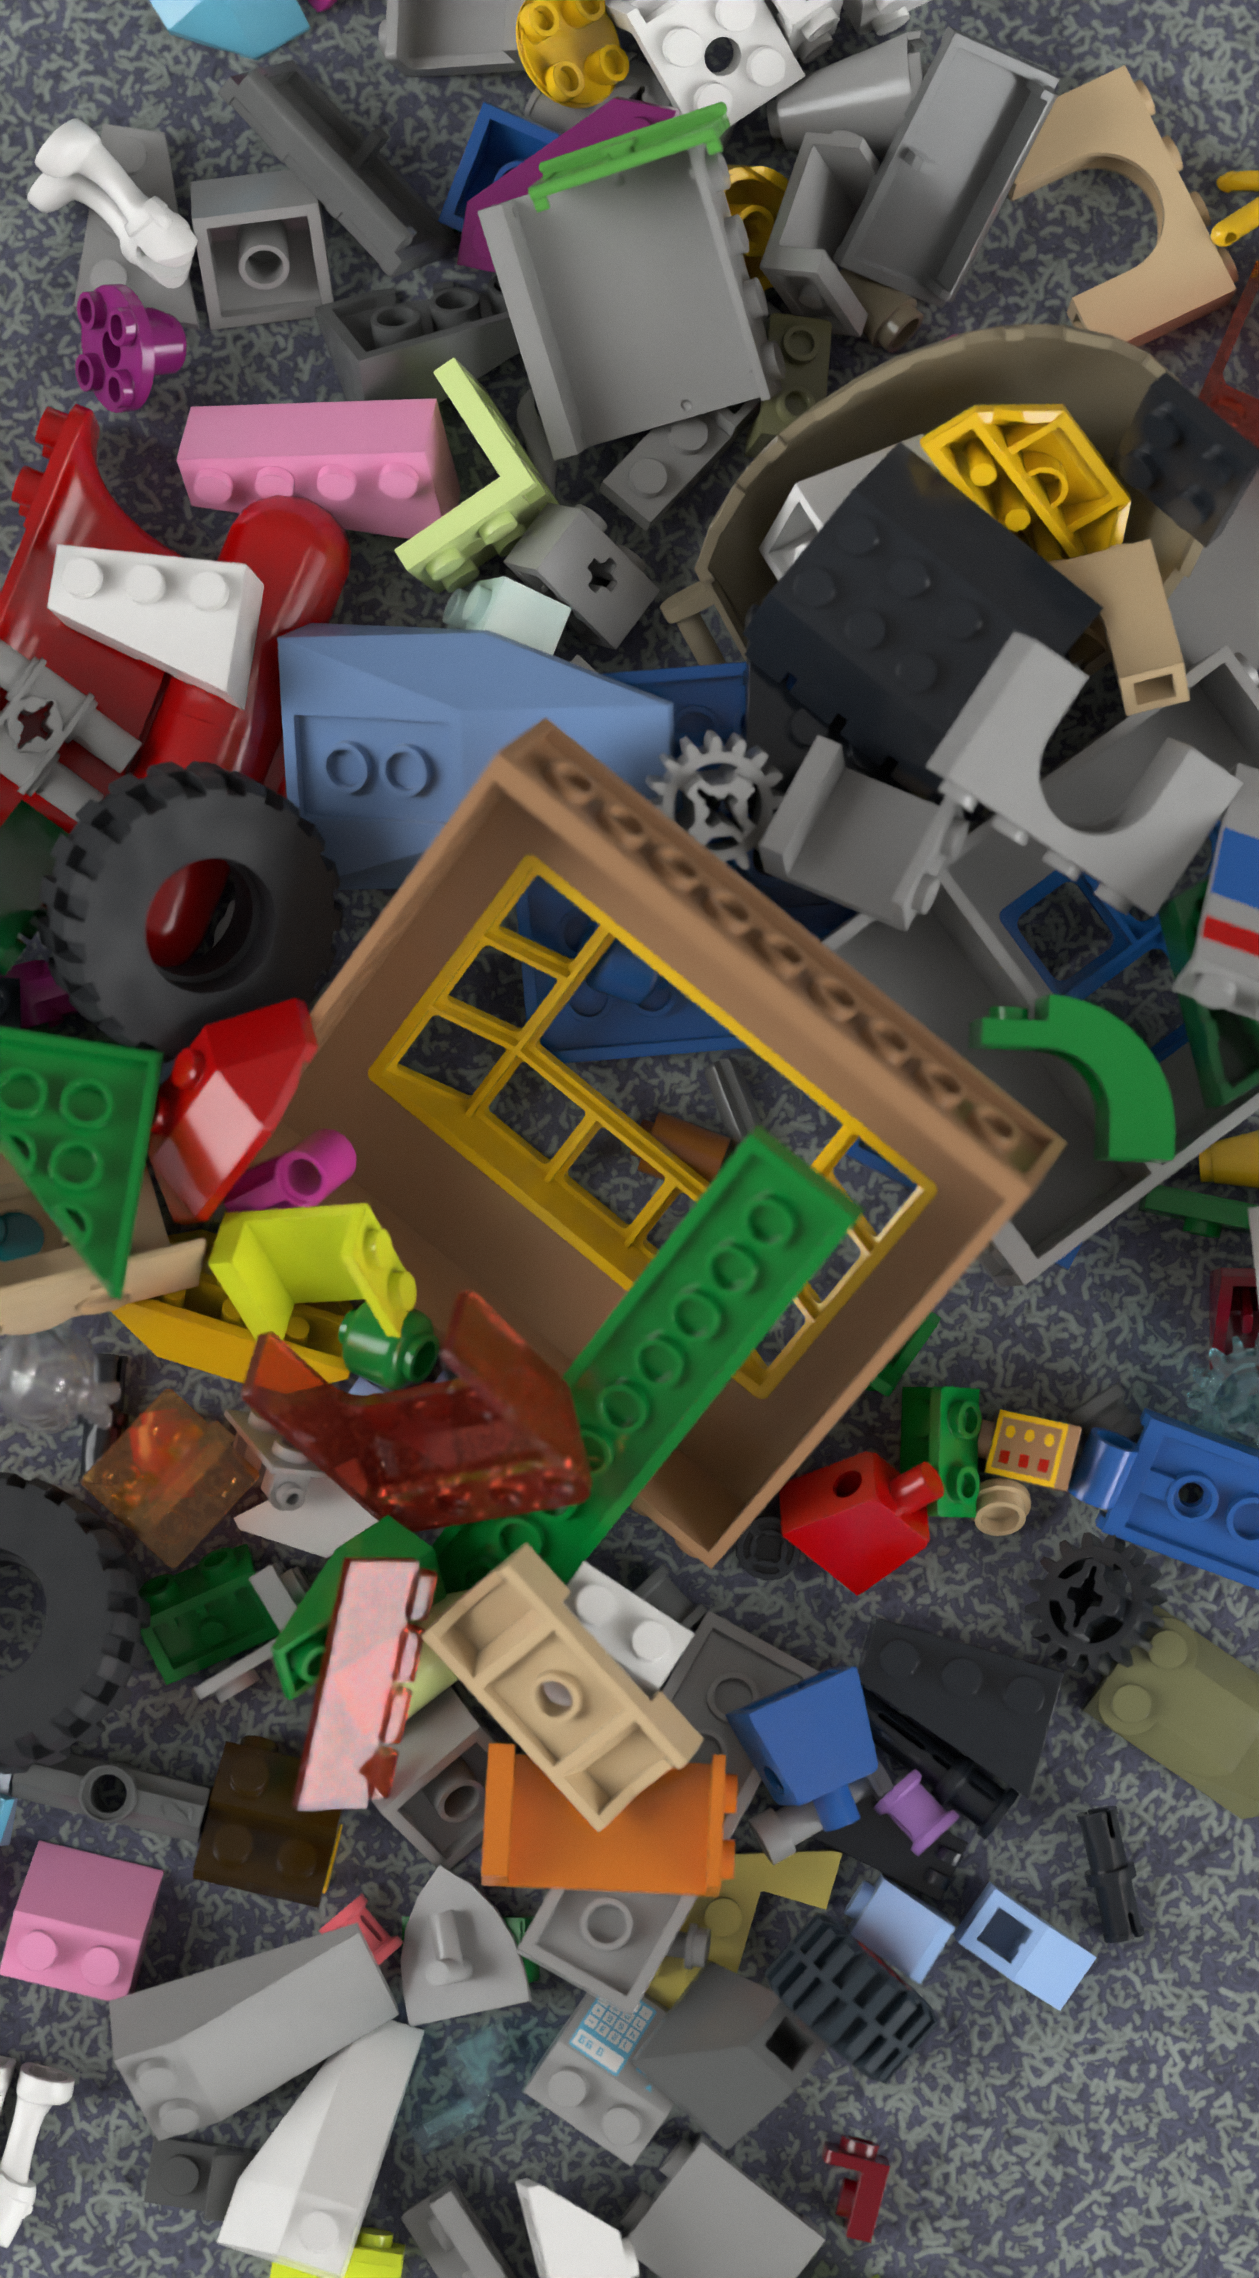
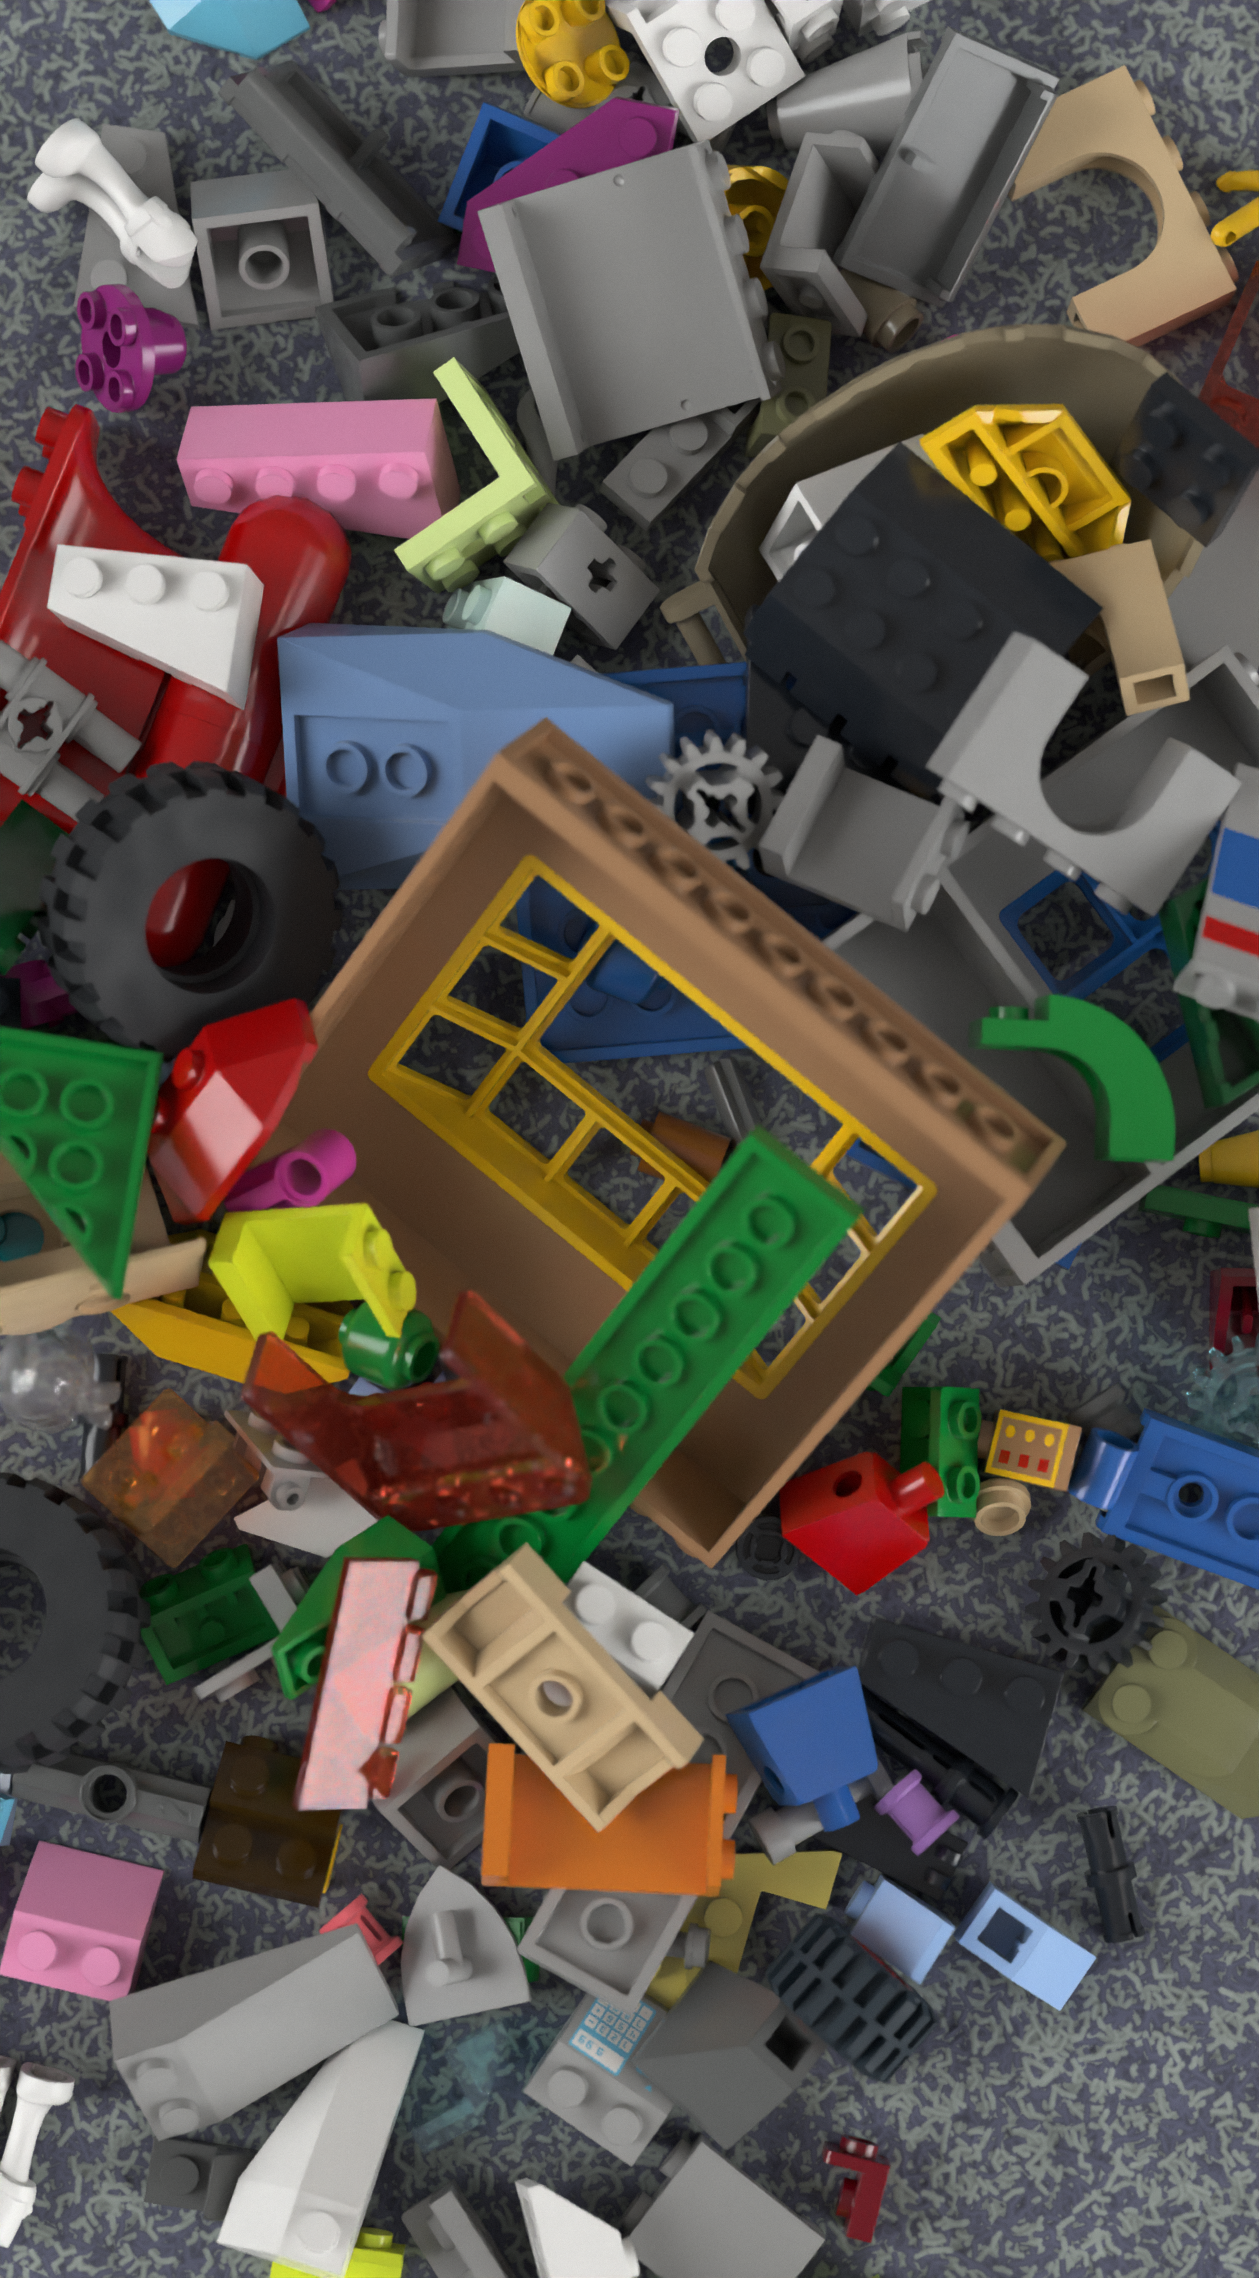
bright green door [528,101,730,213] -> none

